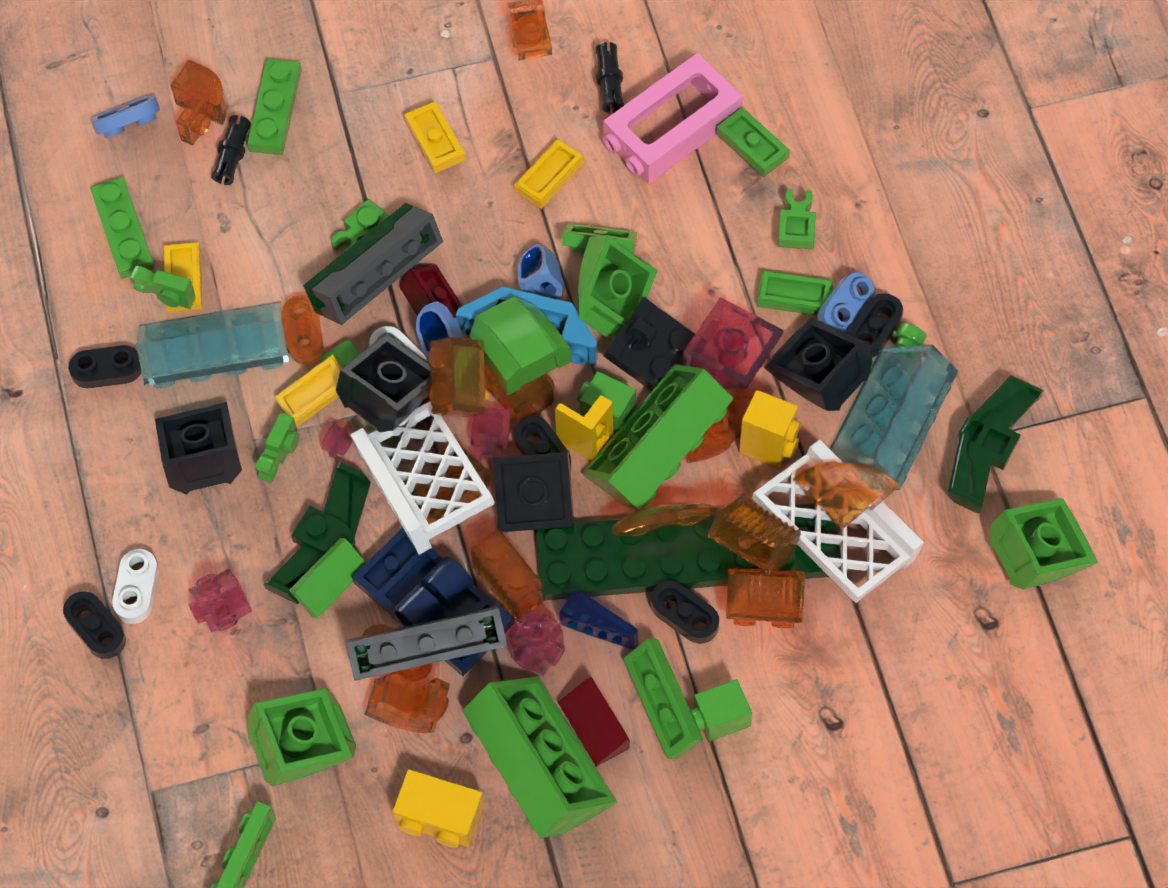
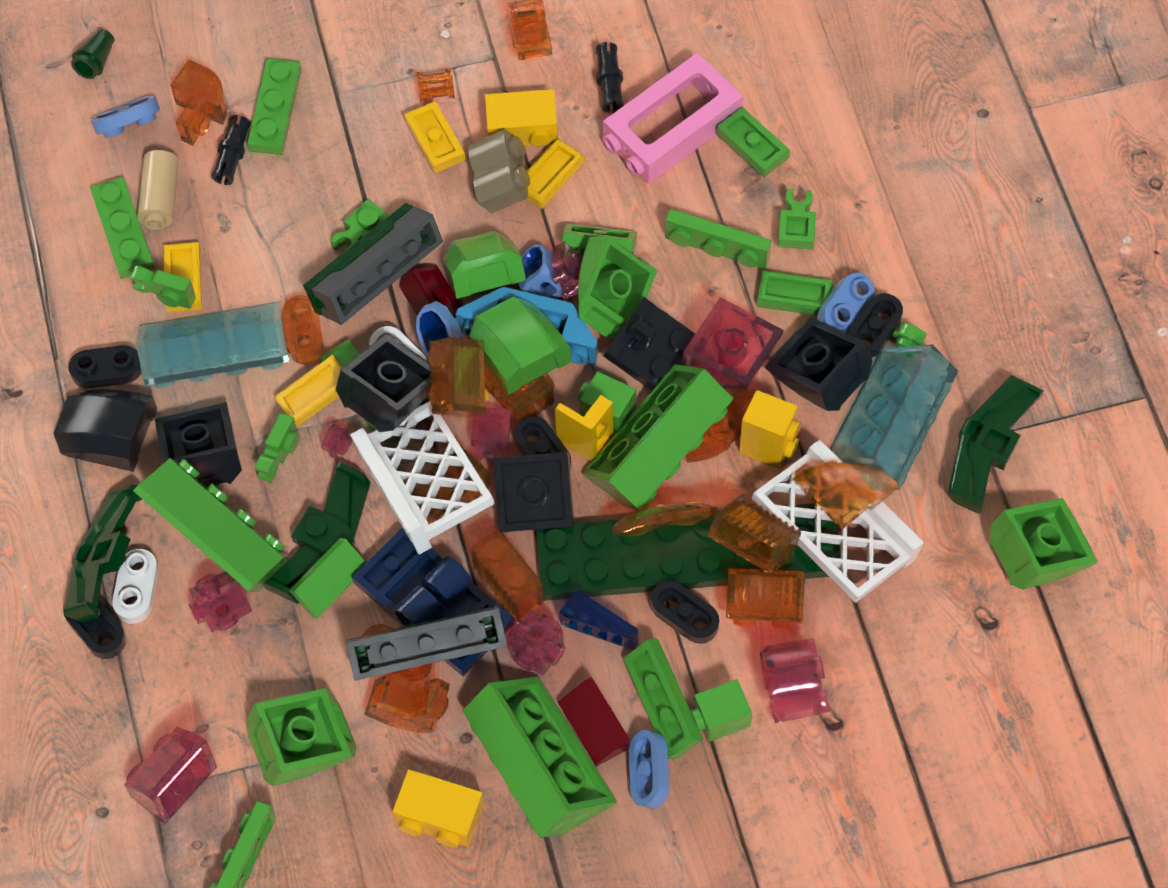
none -> black slope [53,389,157,472]
none -> dark green plate [63,484,142,622]
none -> dark green cone [71,29,115,79]
none -> clear pink slope [124,726,217,825]
none -> bright green slope [133,458,288,592]
none -> tan brick [137,150,179,231]
none -> clear orange bush [417,68,455,103]
none -> bright green slope [441,230,526,299]
none -> dark tan brick [469,129,530,214]
none -> yellow brick [485,89,558,147]
none -> clear pink plate [552,242,583,299]
none -> medium blue plate [629,730,669,809]
none -> bright green plate [665,209,771,269]
none -> clear pink brick [760,638,830,723]

